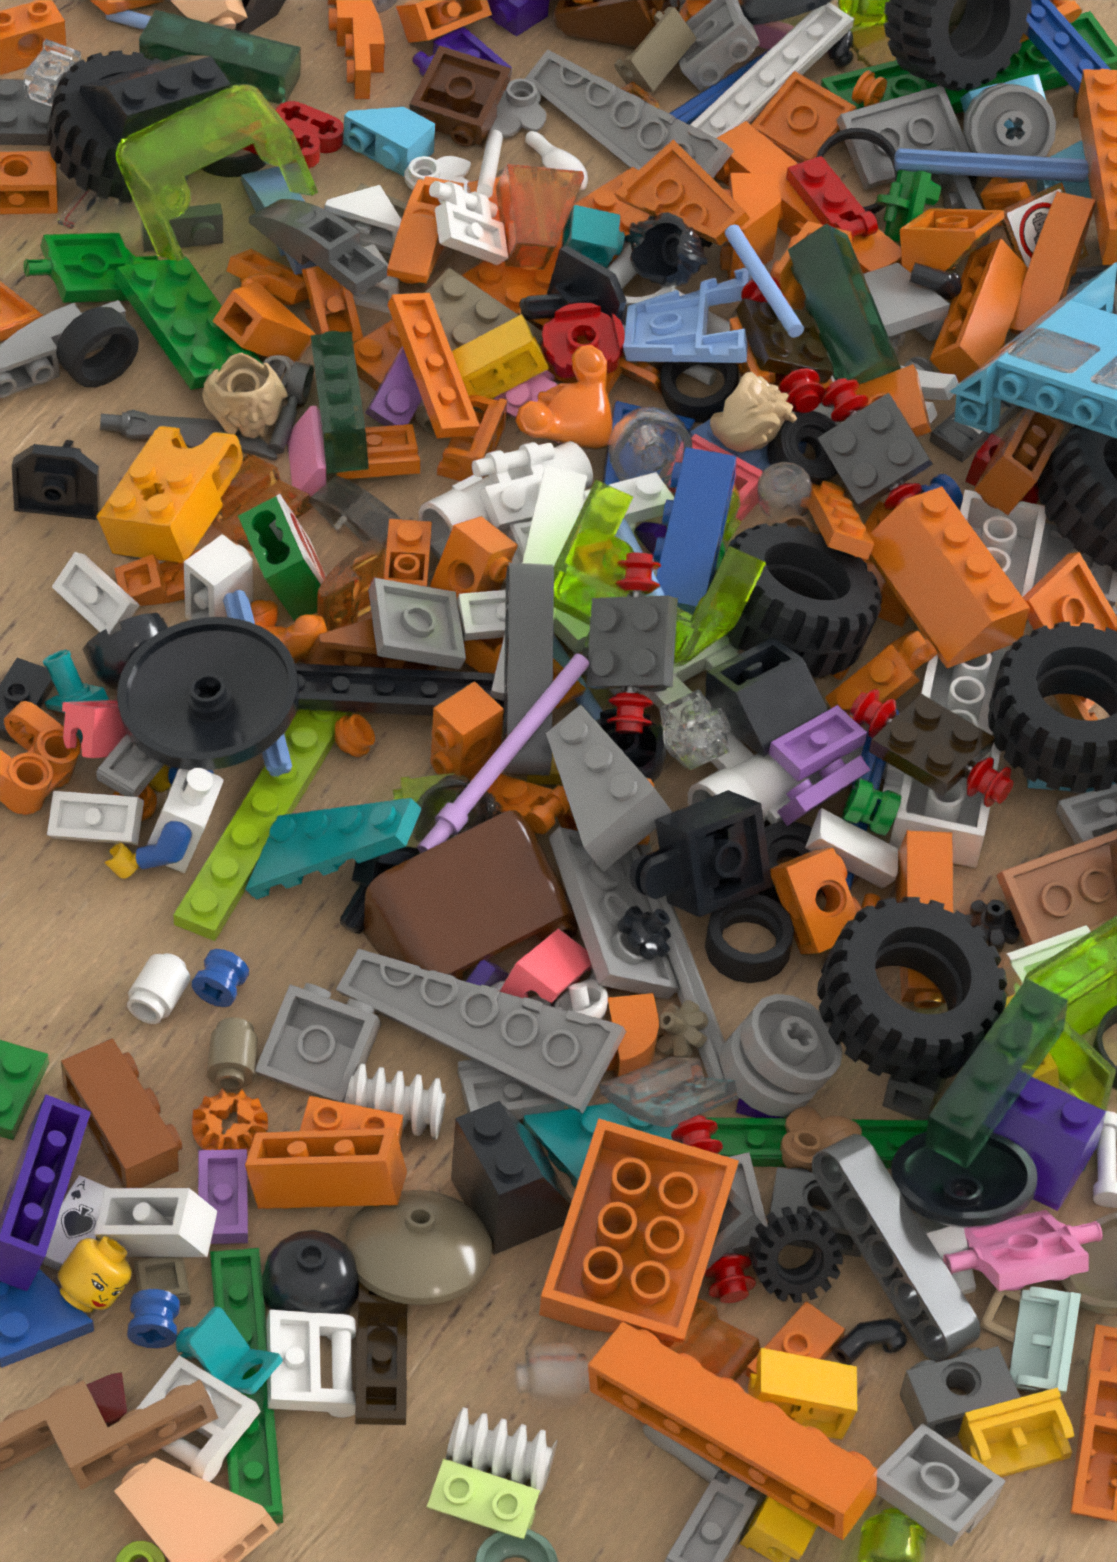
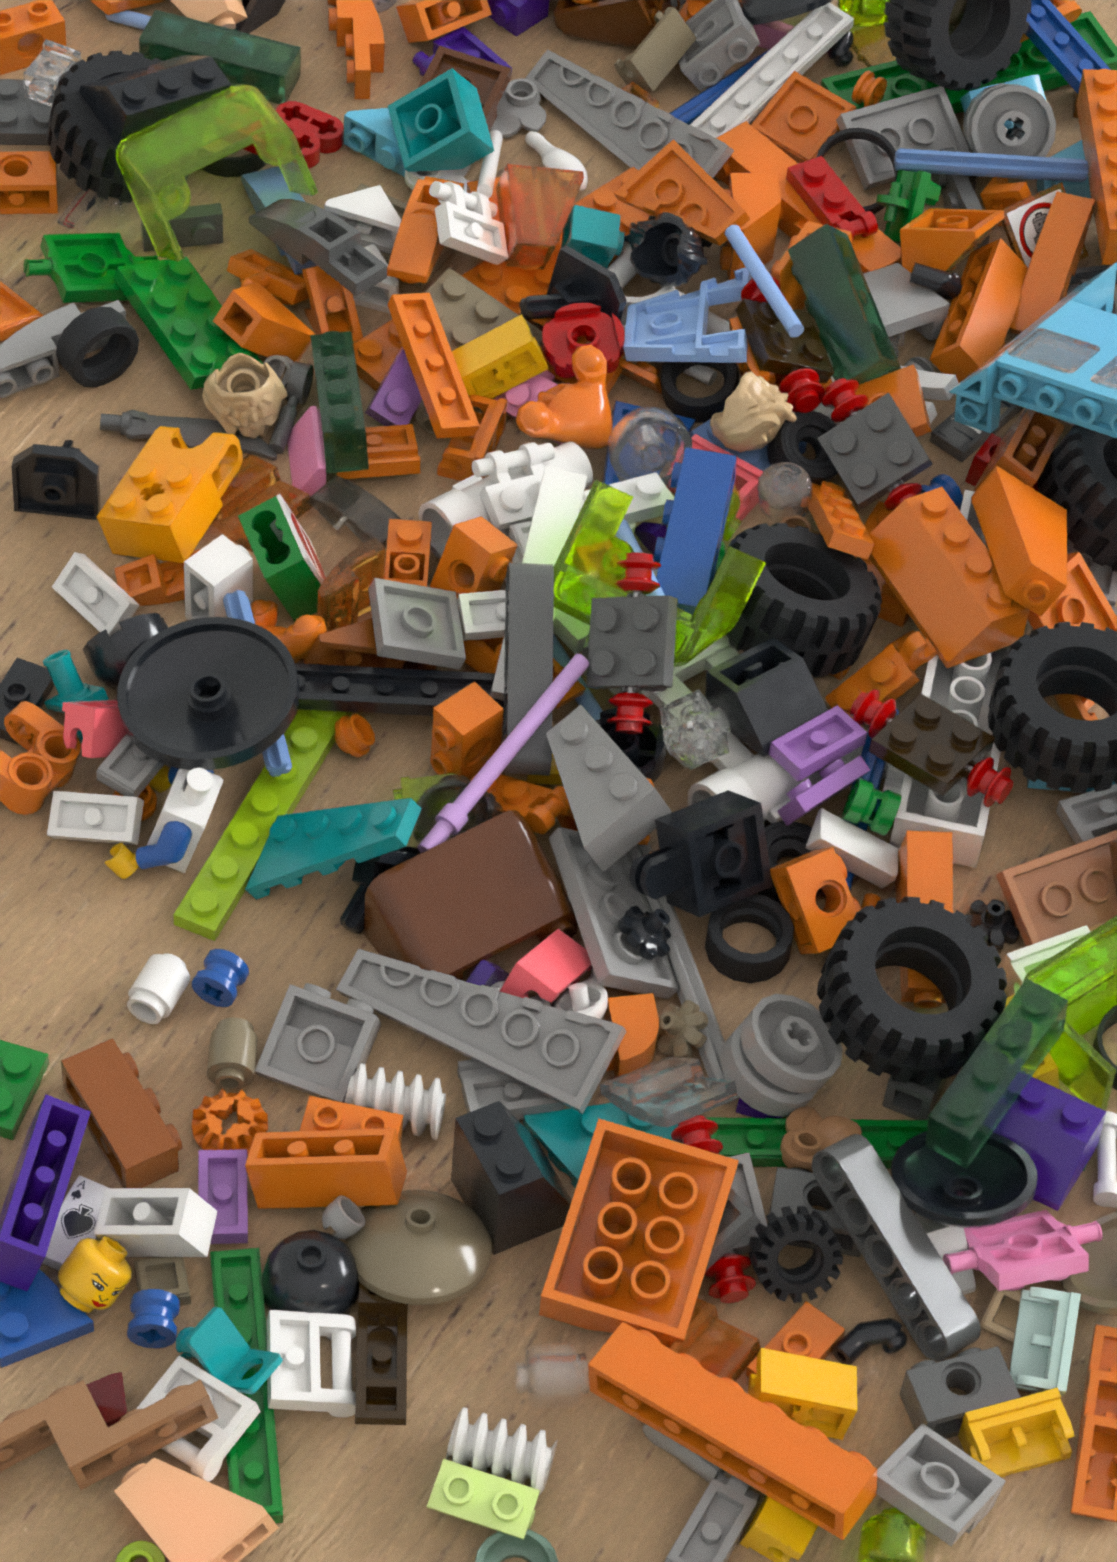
none -> light grey hinge [322,1195,365,1239]
none -> teal slope [388,68,495,172]
none -> orange slope [971,466,1067,617]

